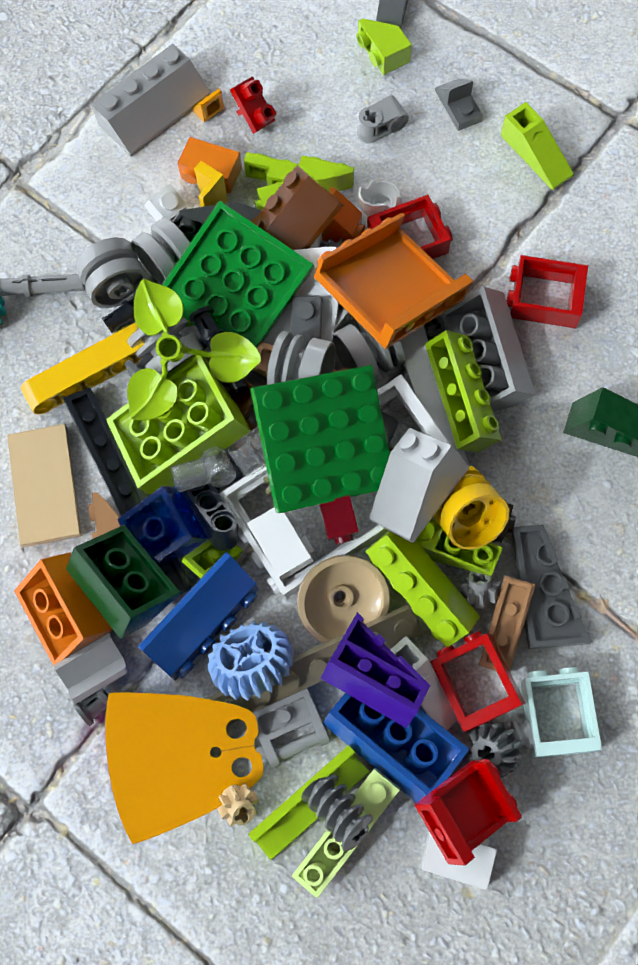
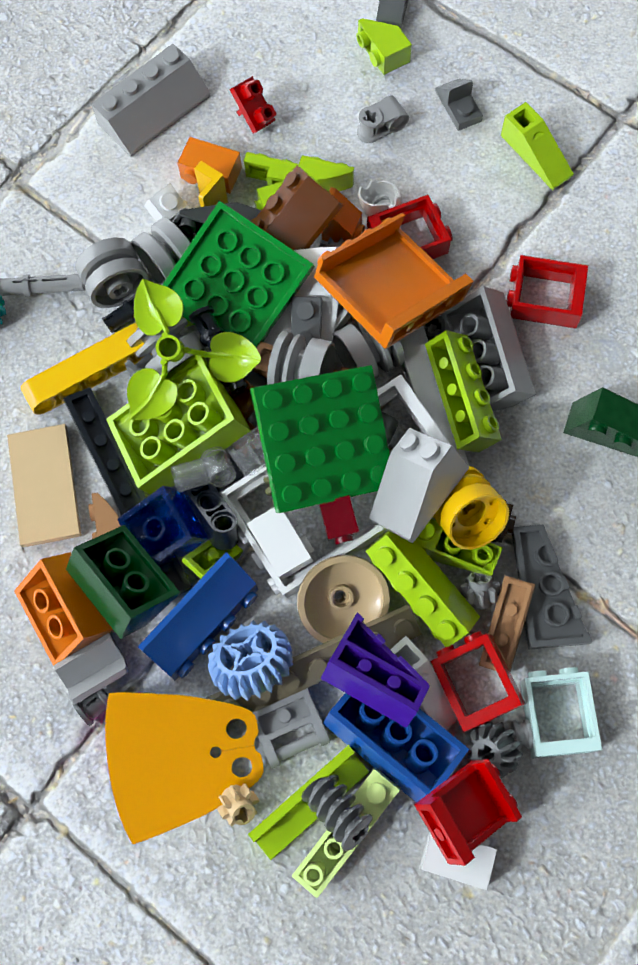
light orange slope [193,88,224,122] -> none

